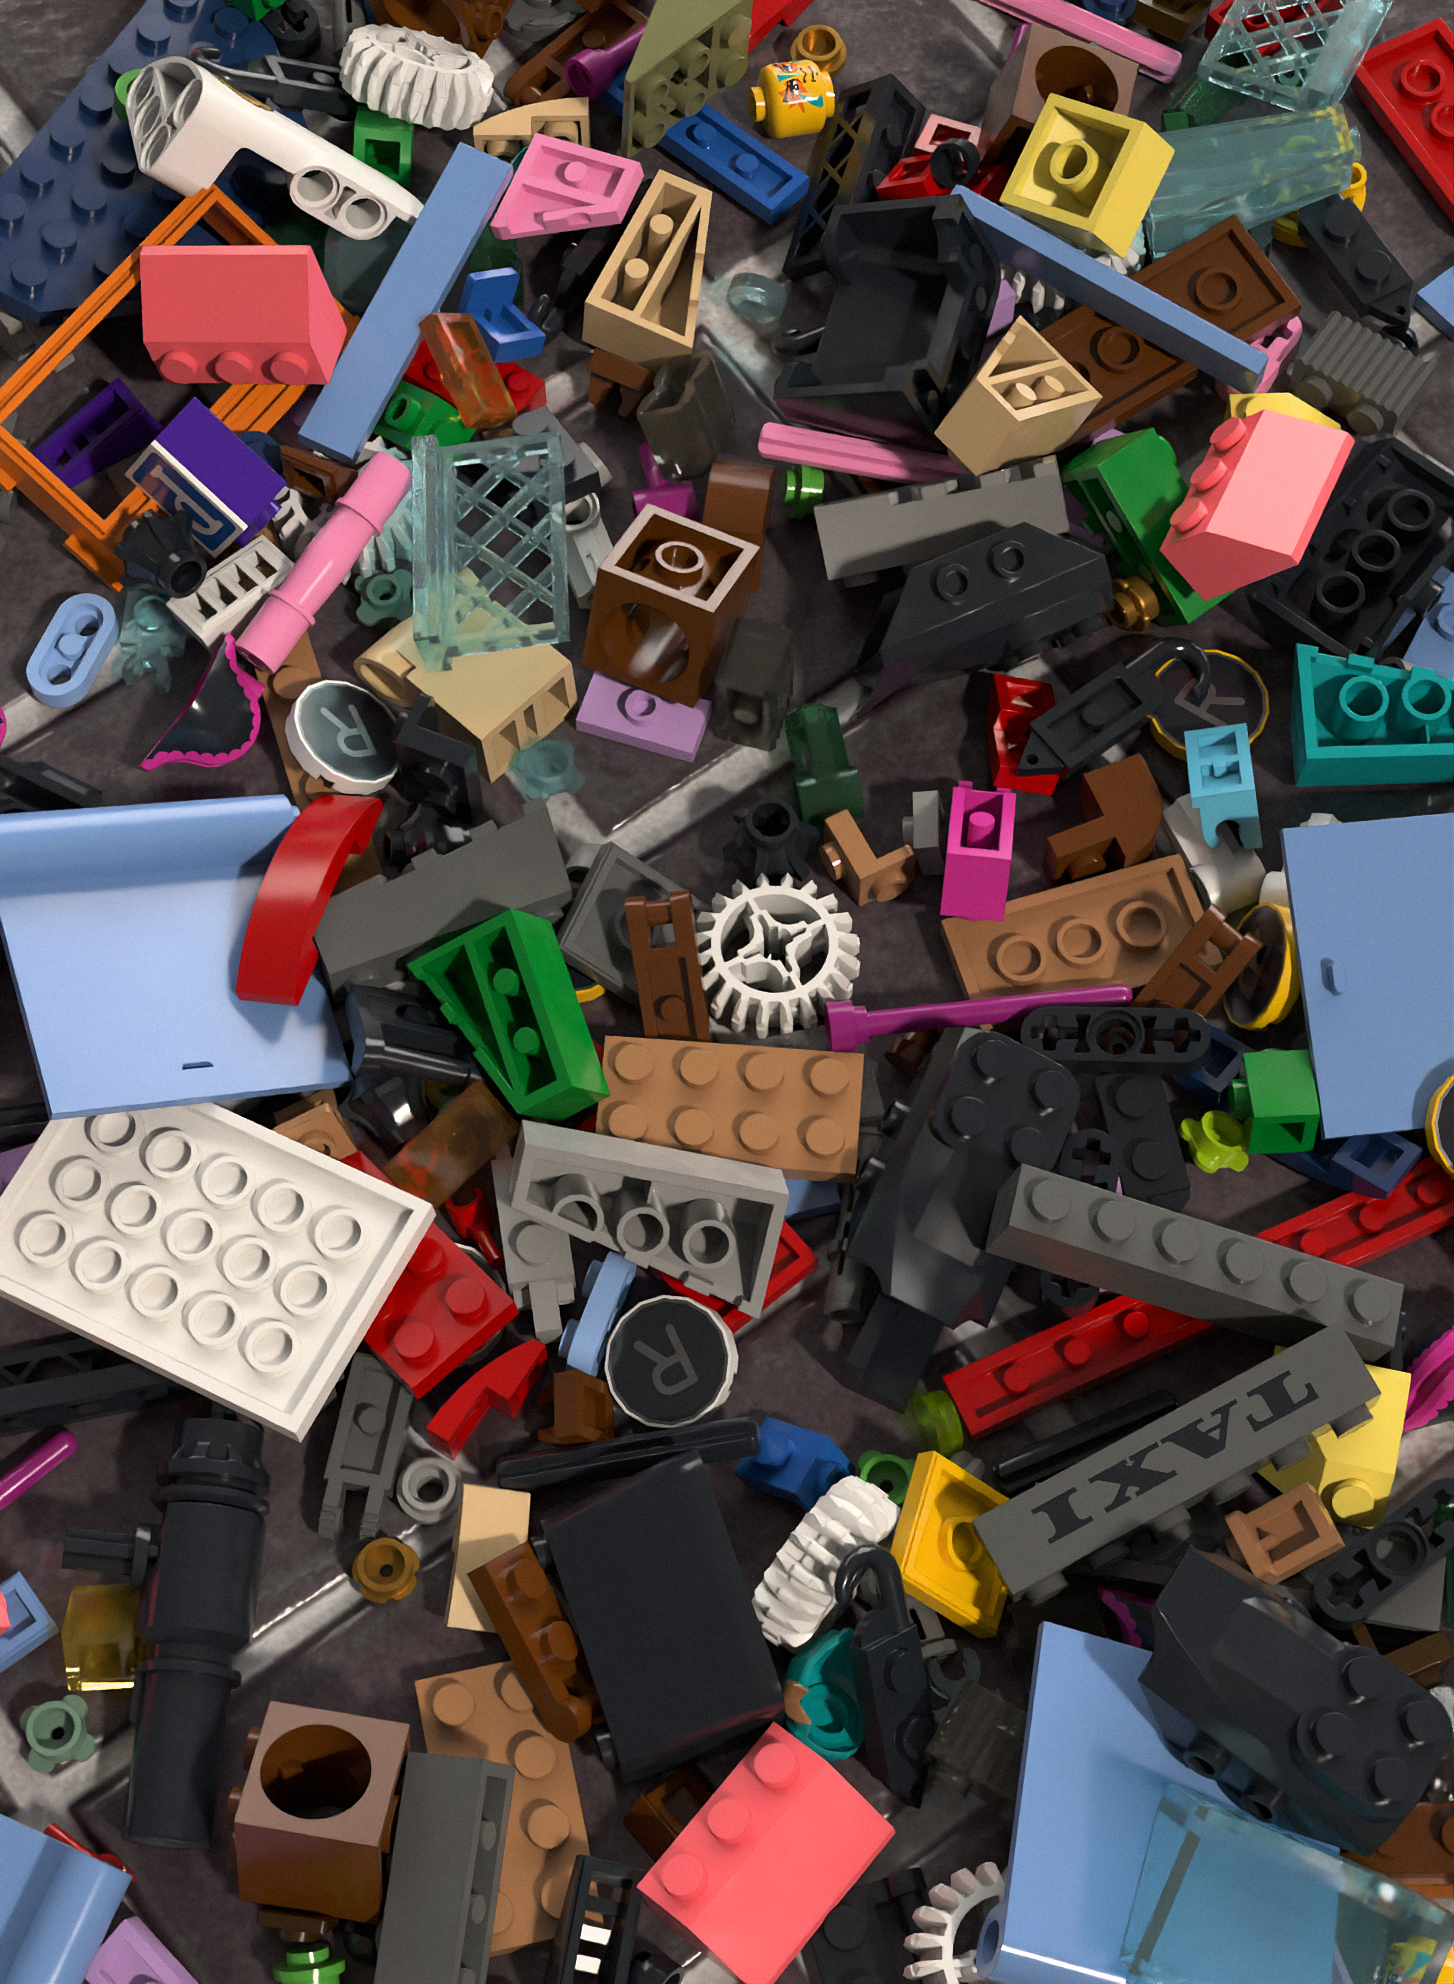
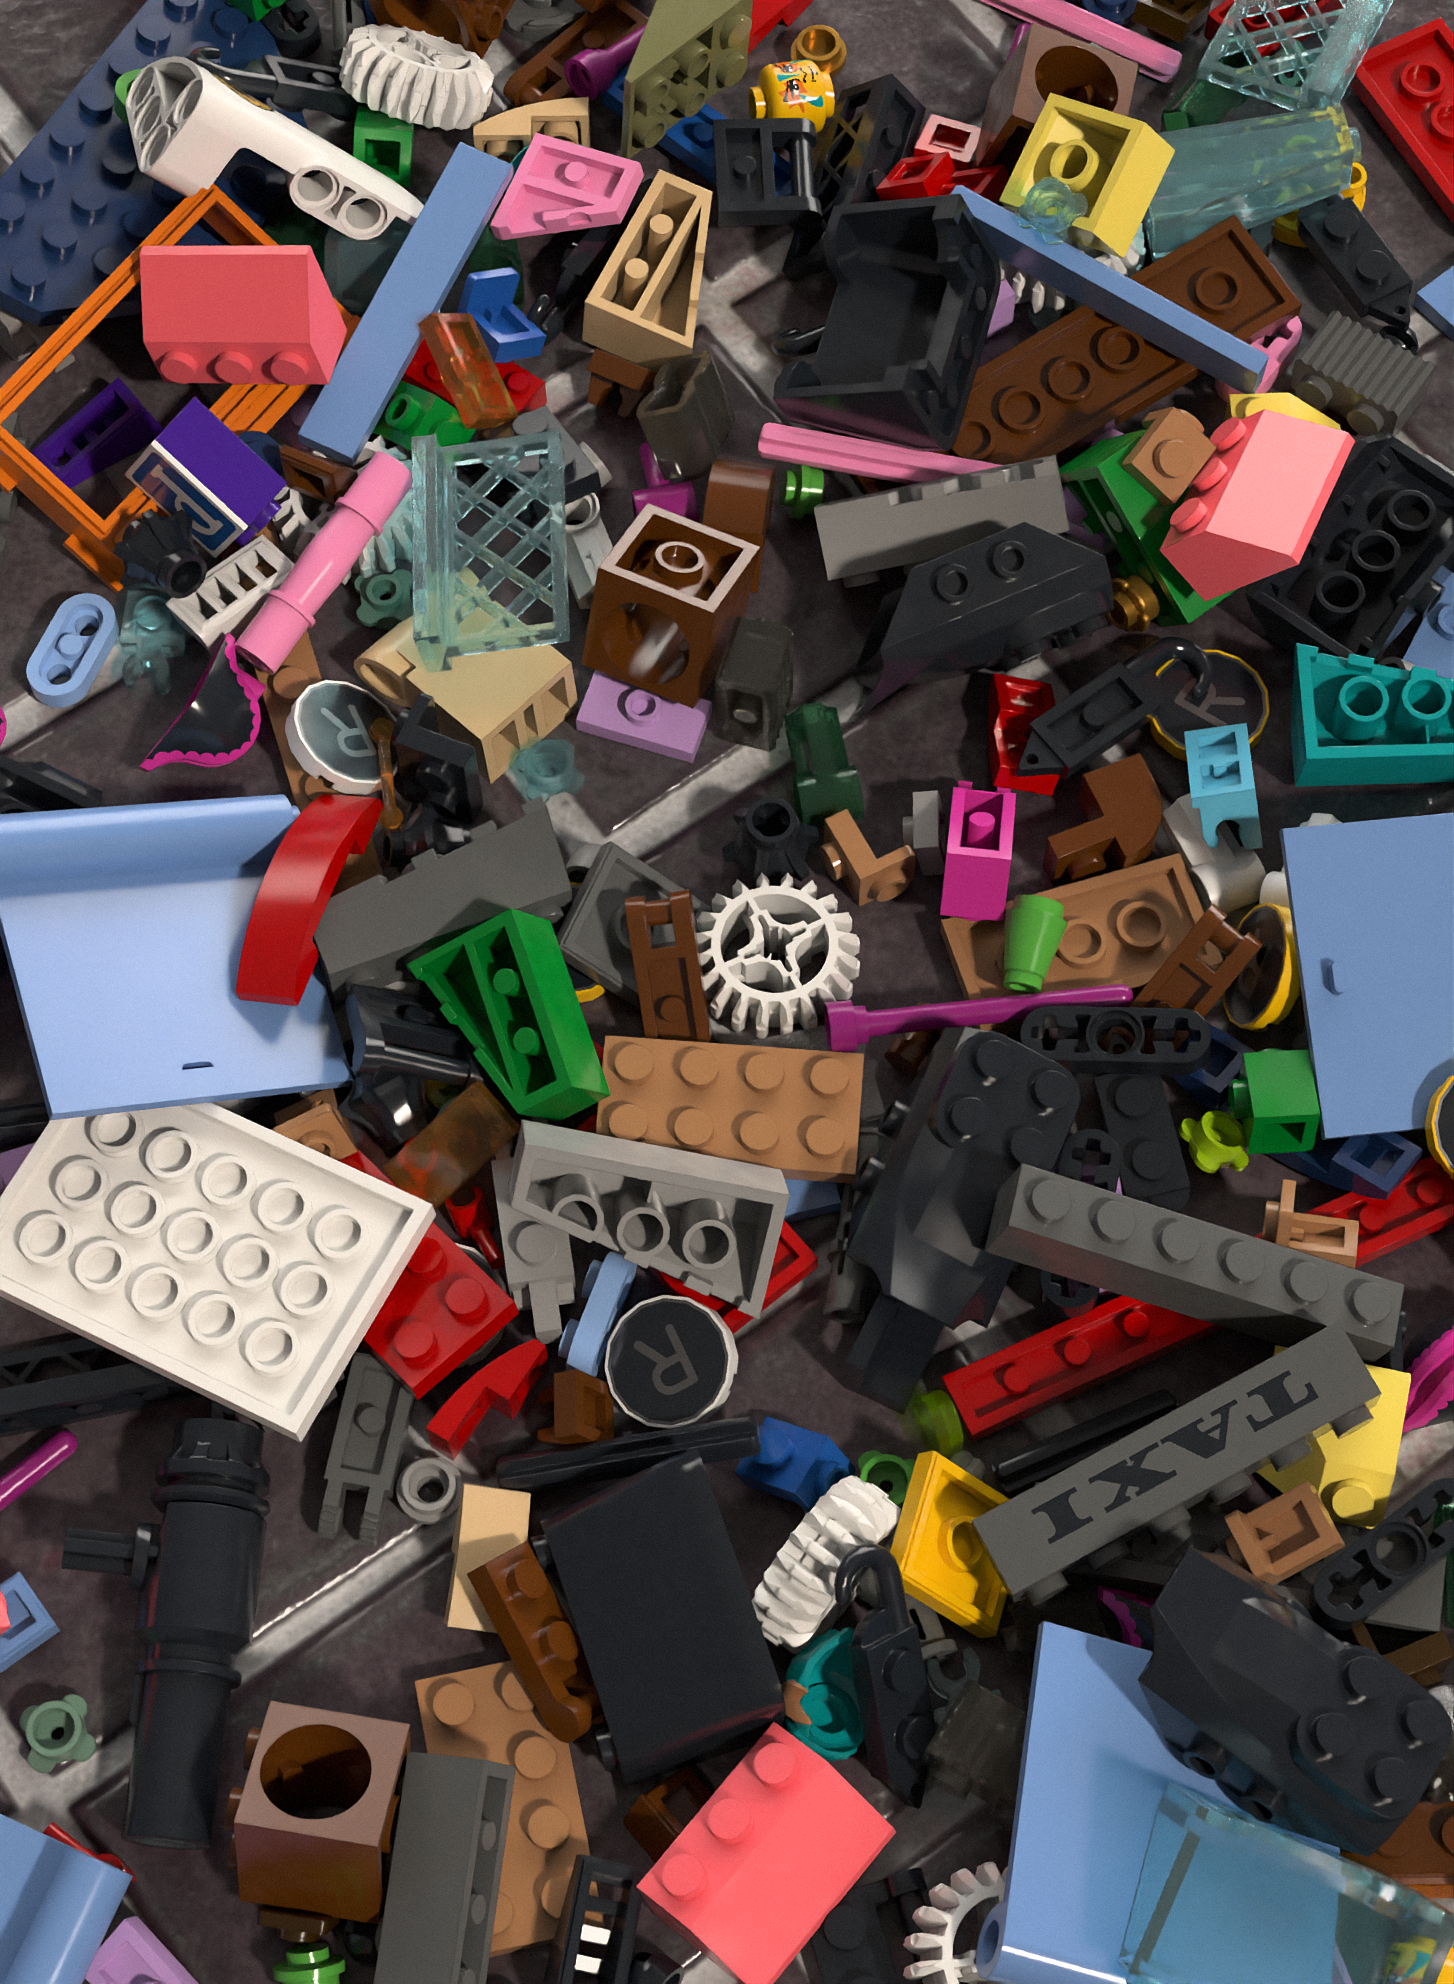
clear yellow brick [61,1584,144,1691] -> none
pearl gold plate [352,1537,420,1604] -> none
clear light blue tile [726,272,787,323] -> none
black hinge [930,138,981,189] -> none
tan wedge [934,315,1103,476] -> none
none -> clear orange hinge [368,717,403,830]
none -> black plate [713,118,823,232]
none -> bright green cone [1003,895,1068,994]
none -> clear light blue plate [1016,177,1088,245]
none -> medium nougat bracket [1120,406,1217,506]
none -> medium nougat bracket [1262,1179,1359,1269]

